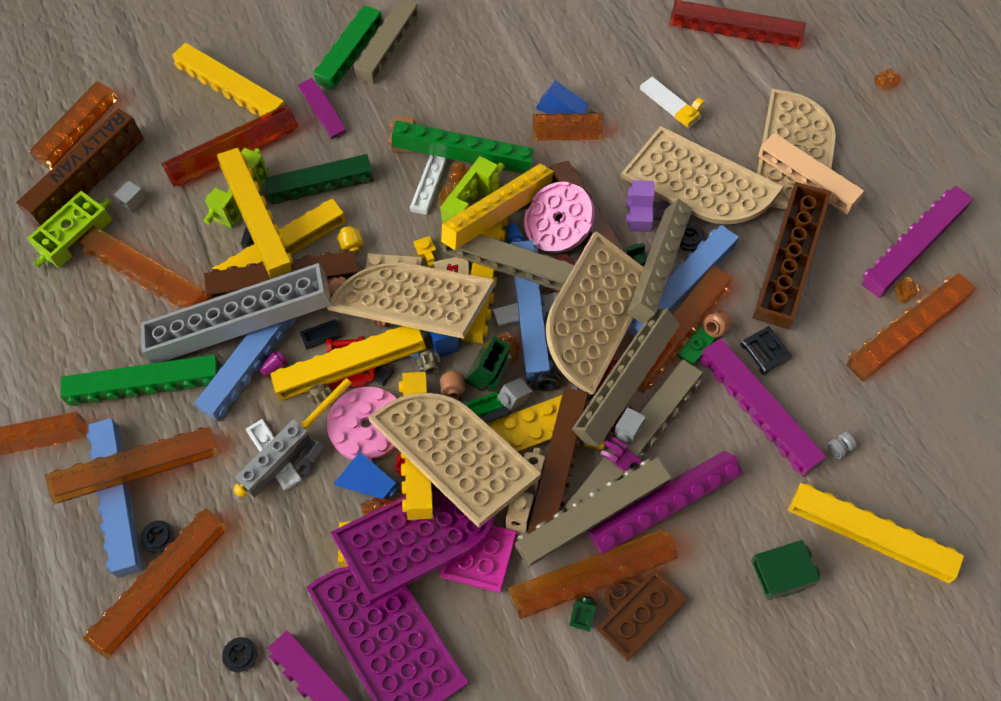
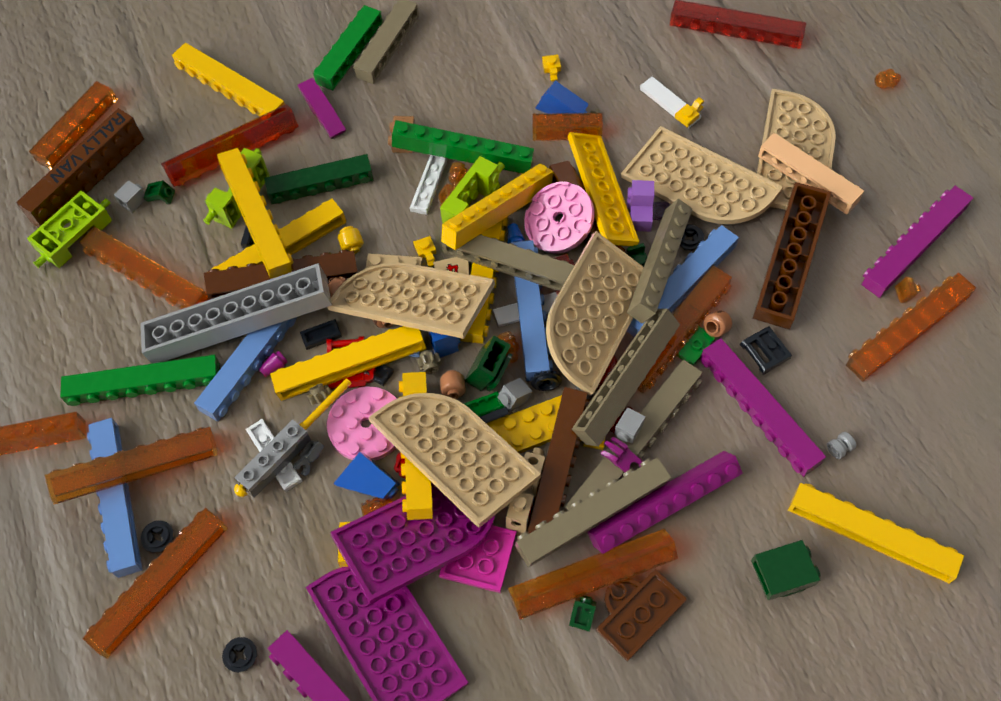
none -> dark green bracket [143,180,175,204]
none -> yellow plate [542,54,561,81]
none -> yellow plate [568,132,639,246]

